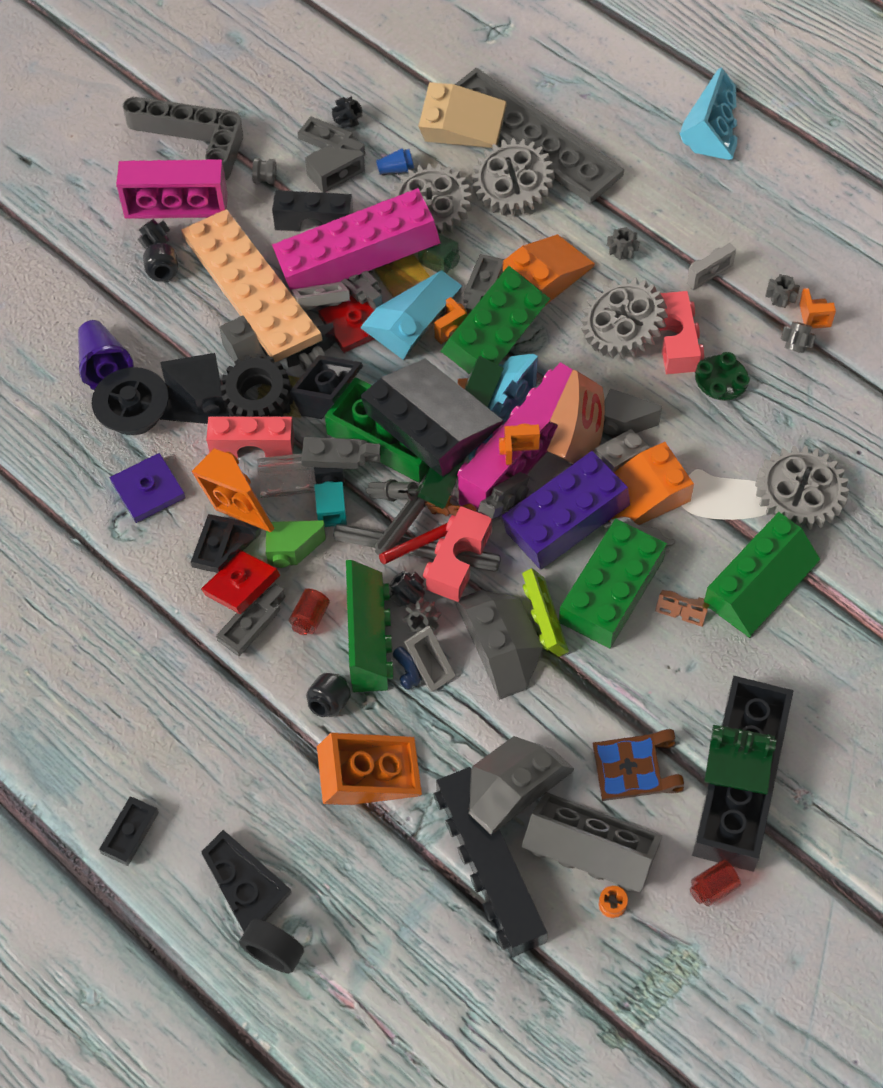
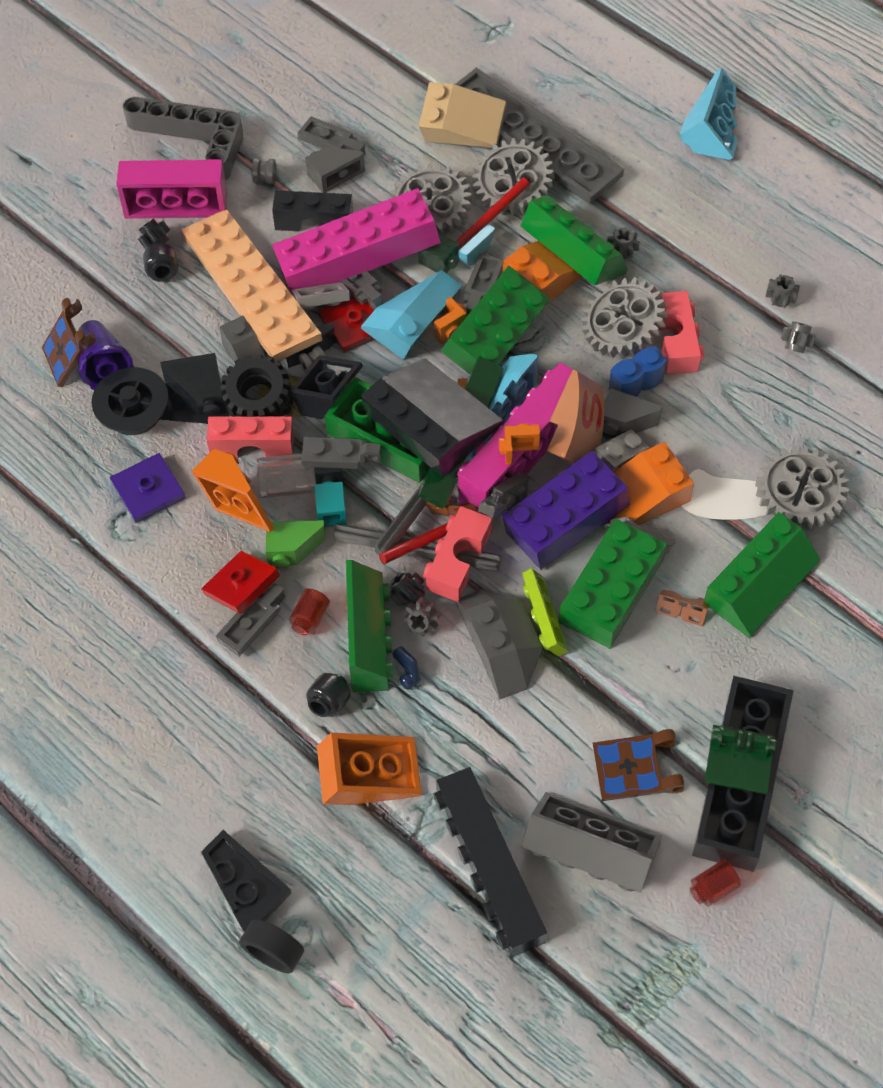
black plate [99,796,159,866] -> none
black wing [191,514,262,573] -> none
black gear [332,96,362,129] -> none
dark grey axle [366,479,418,502] -> none
clear yellow piece [374,254,430,298] -> none
blue cone [376,148,414,175] -> none
light grey slope [404,626,456,692] -> none
dark grey wedge [469,736,574,835] -> none
orange bush [598,885,628,918] -> none
light grey plate [687,242,736,290] -> none
dark green dish [695,352,750,401] -> none
orange panel [799,288,836,329] -> none
none -> reddish brown flag [42,298,96,387]
none -> red bar [449,177,530,254]
none -> medium azure tile [459,225,495,265]
none -> green slope [520,195,628,286]
none -> blue brick [609,347,667,397]

